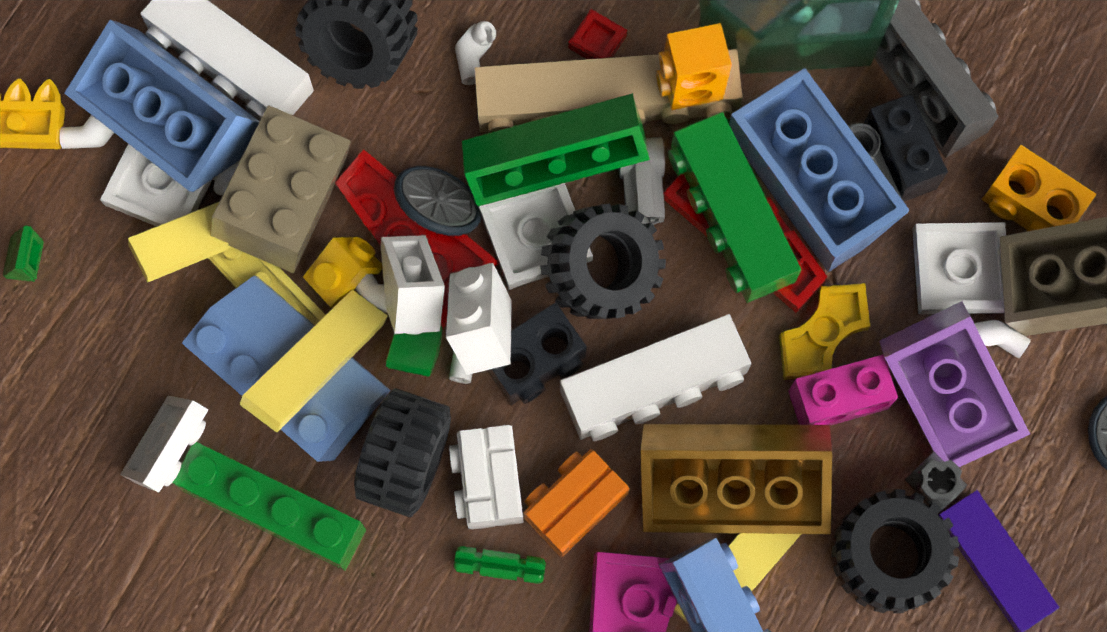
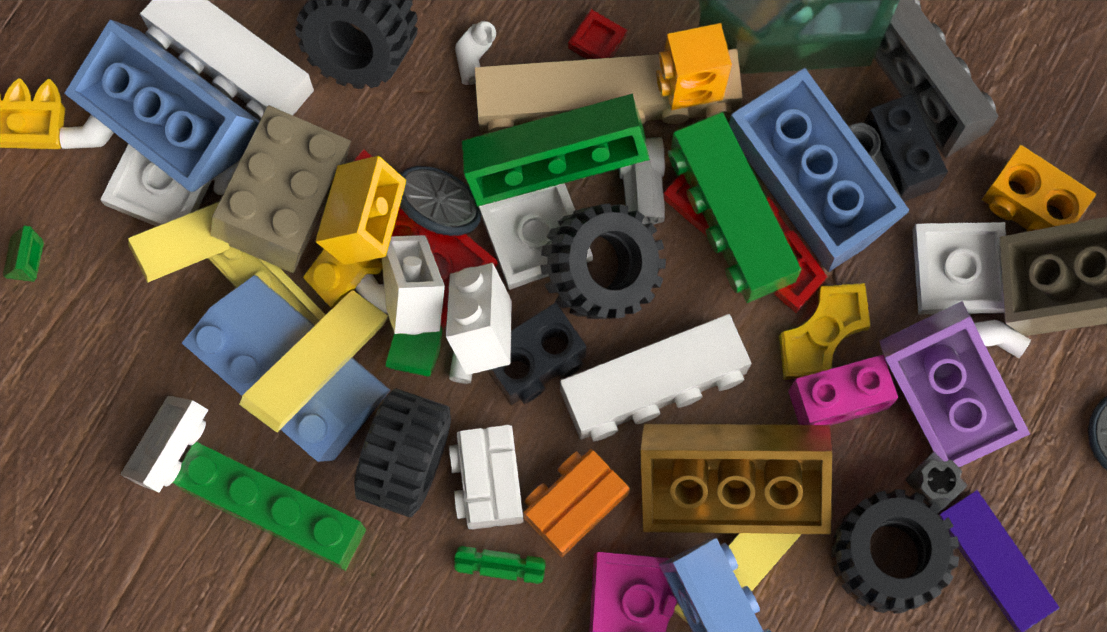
none -> yellow brick [315,156,406,265]

